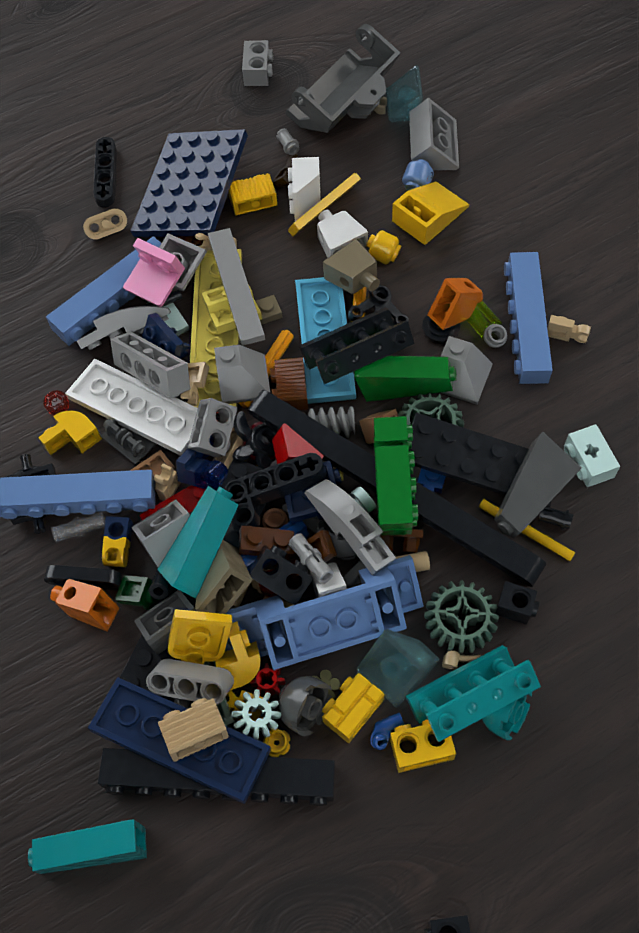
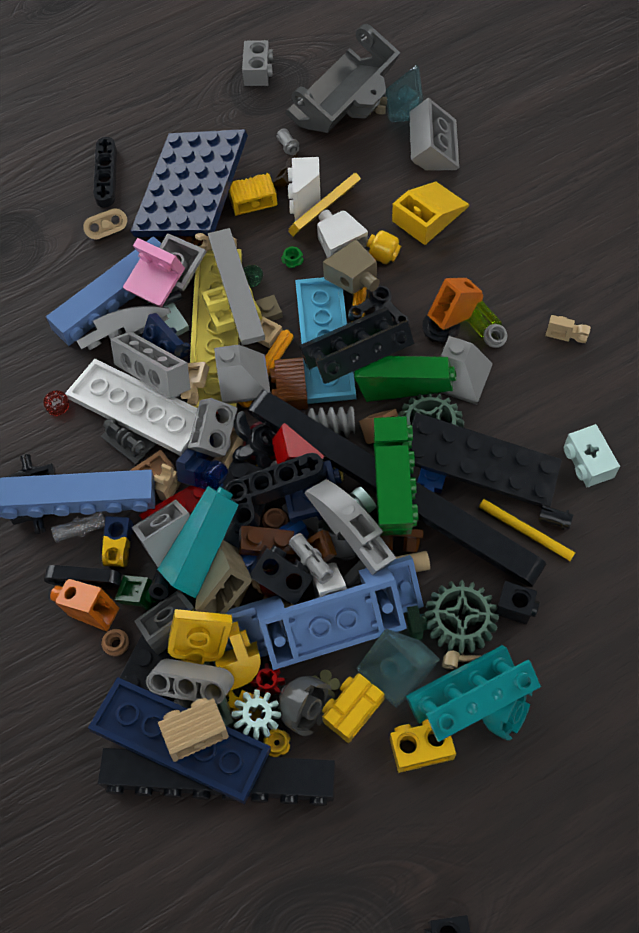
teal slope [28,819,147,874] -> none
yellow brick [38,411,102,455] -> none
blue arm [370,712,404,750] -> none
medium blue head [402,159,434,191] -> none
dark grey slope [494,432,582,538] -> none
medium blue brick [504,252,553,384] -> none
none -> medium nougat plate [101,629,129,656]
none -> clear green plate [243,265,263,287]
none -> tan plate [258,316,282,348]
none -> green plate [281,246,304,268]
none -> clear green plate [406,605,427,641]

